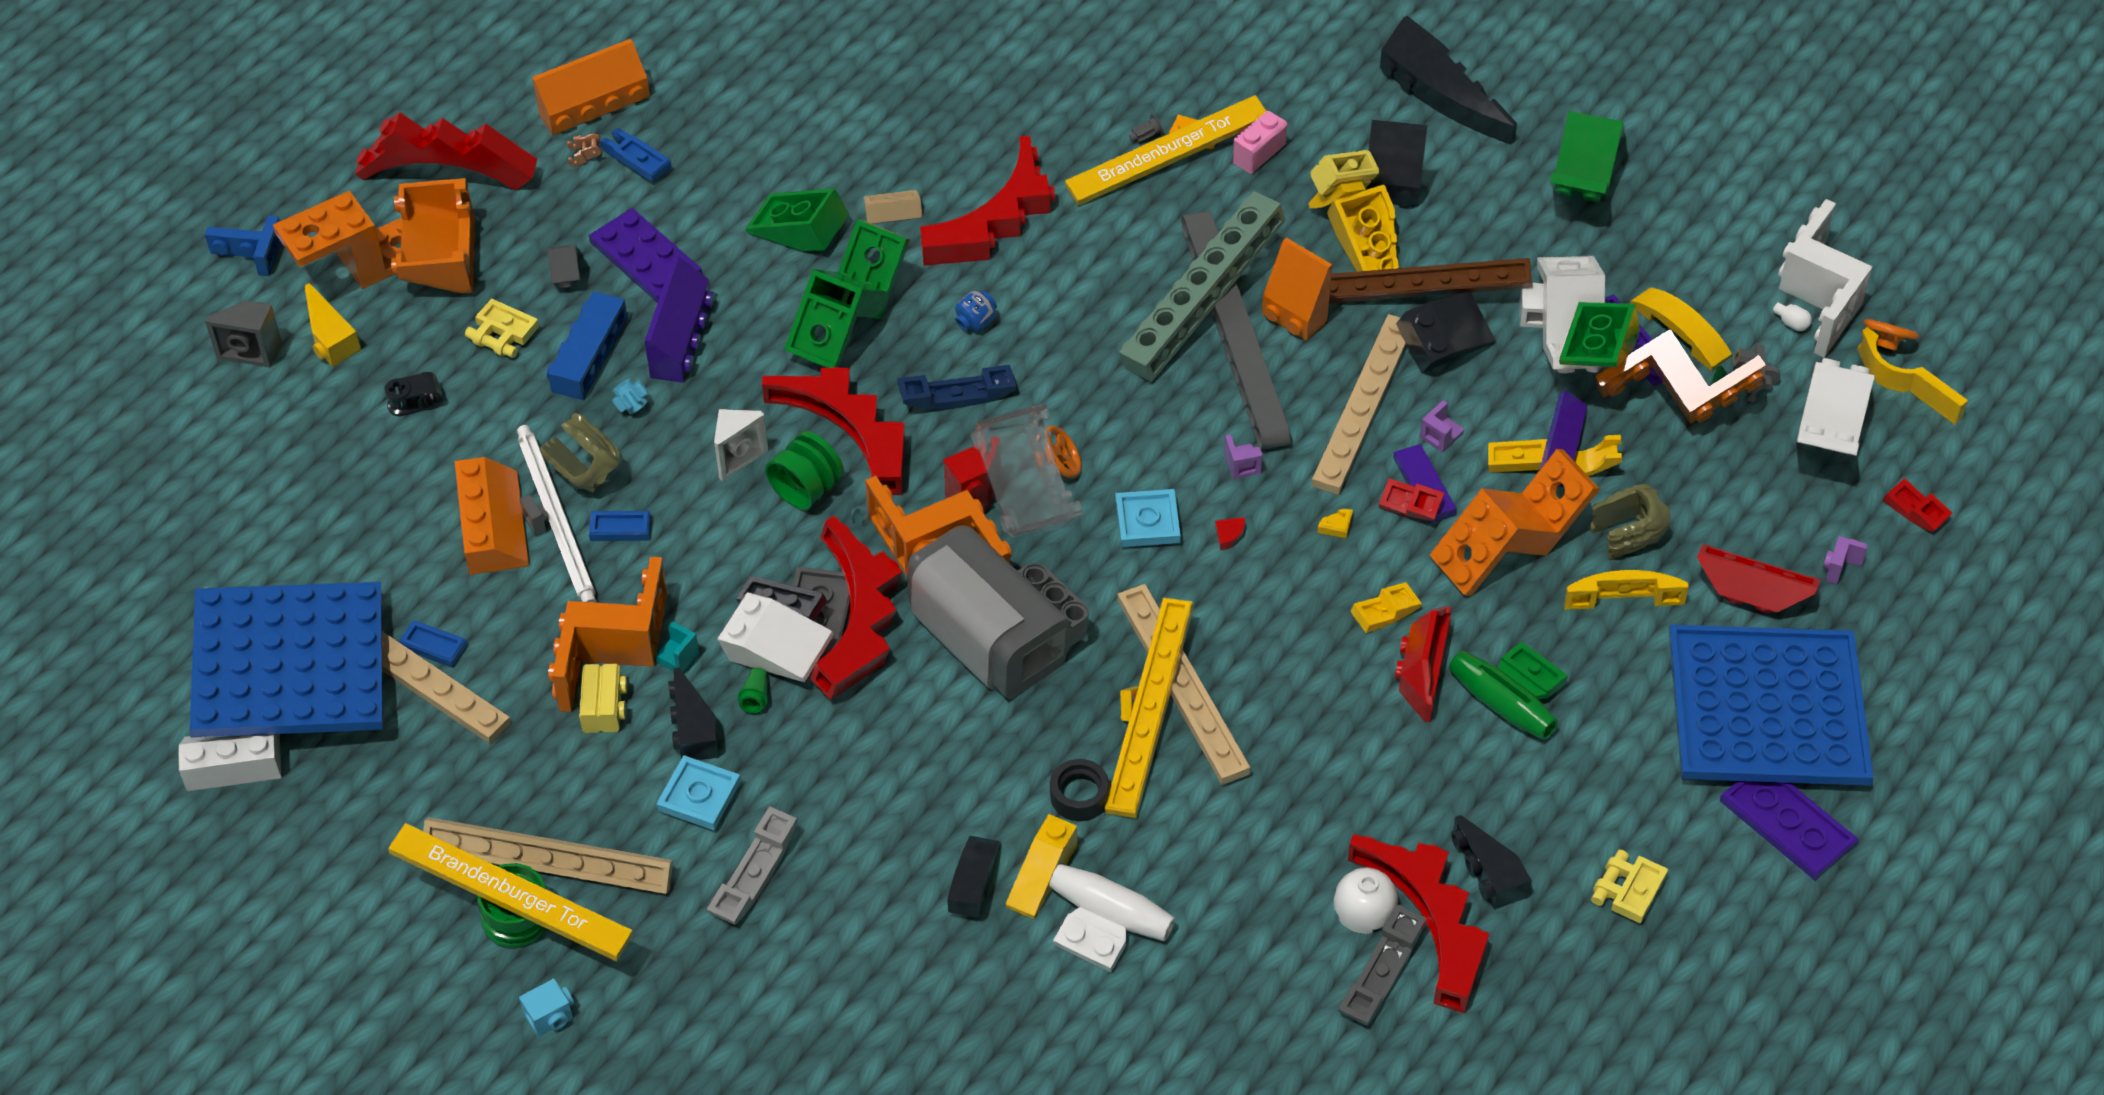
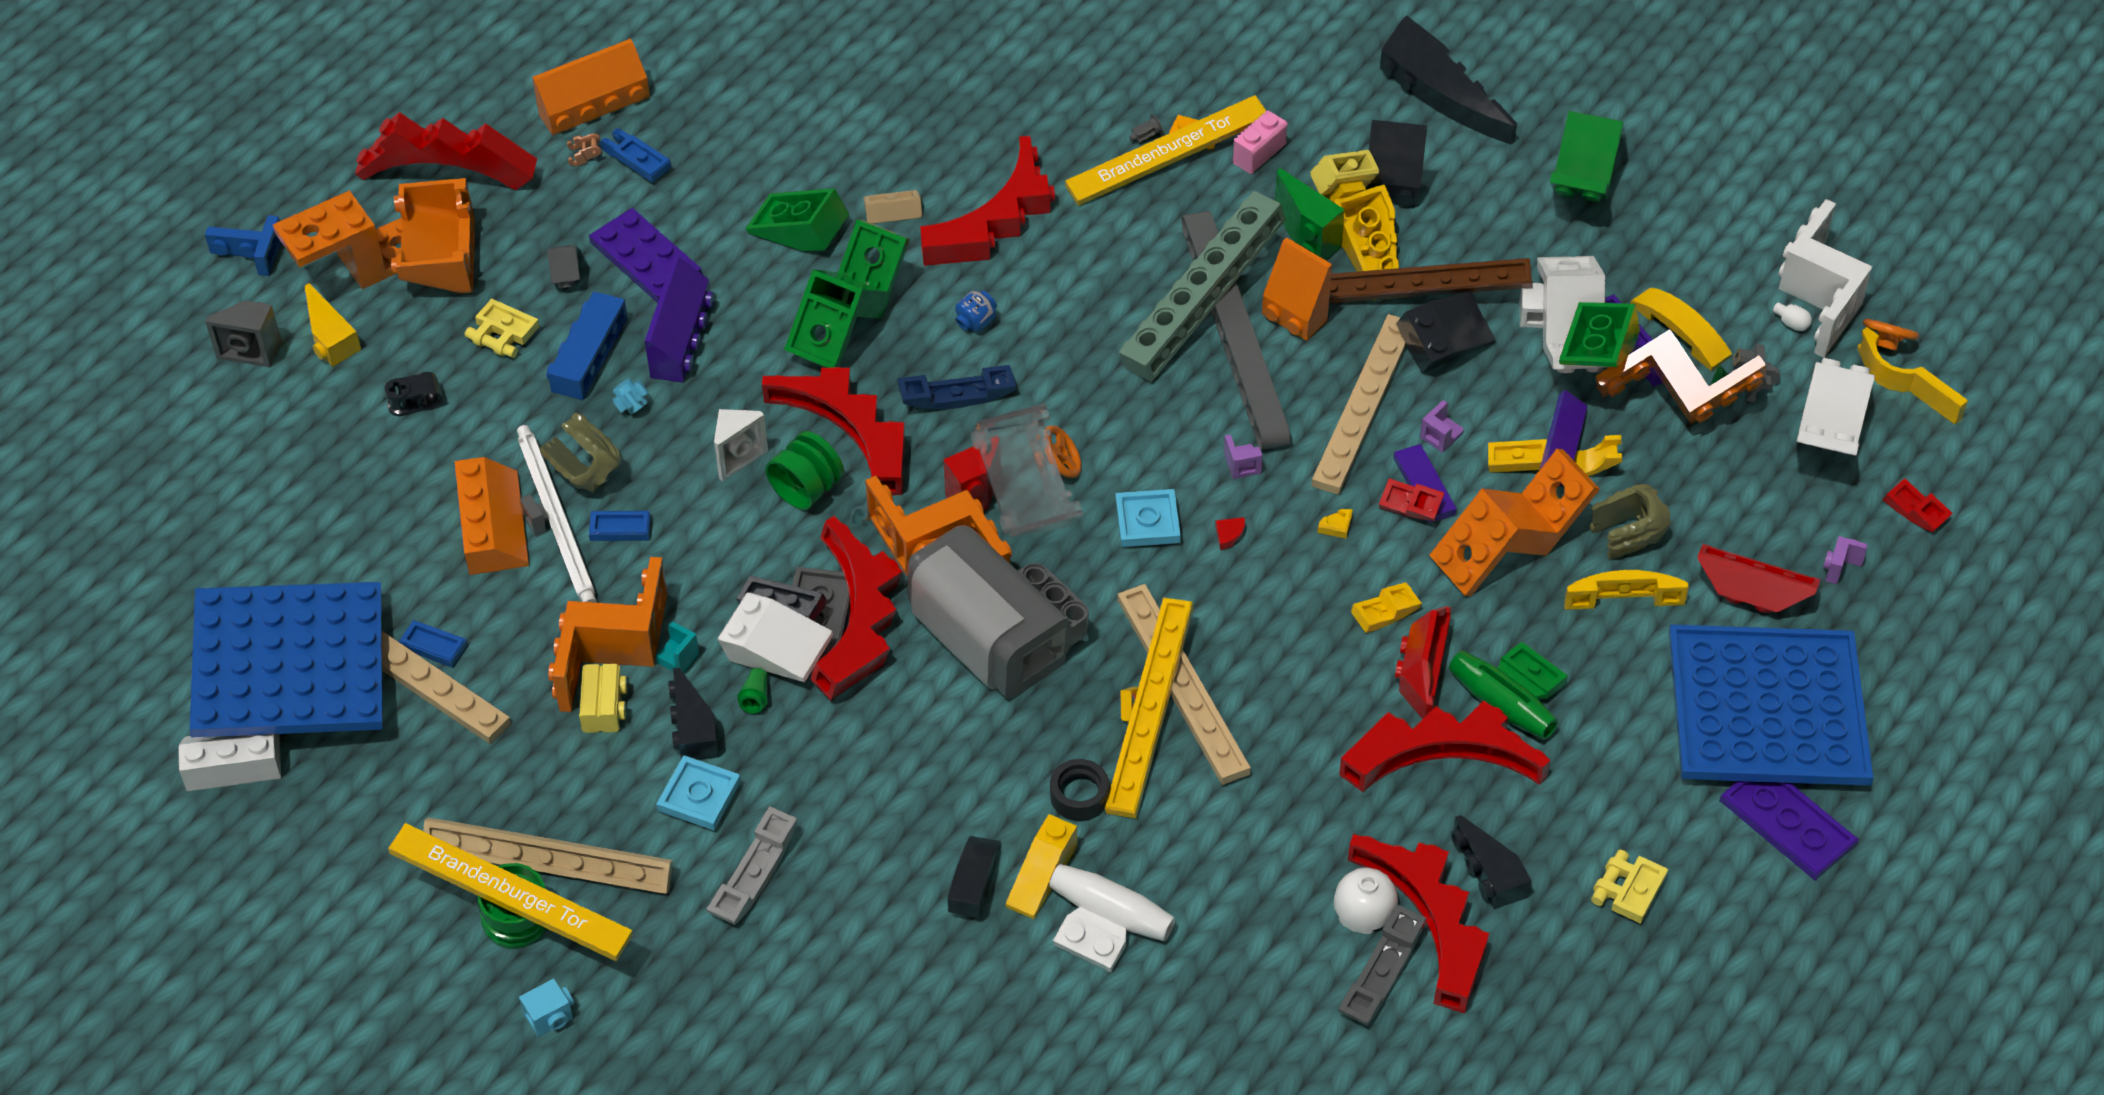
none -> green slope [1275,168,1345,260]
none -> red arch [1339,700,1551,793]

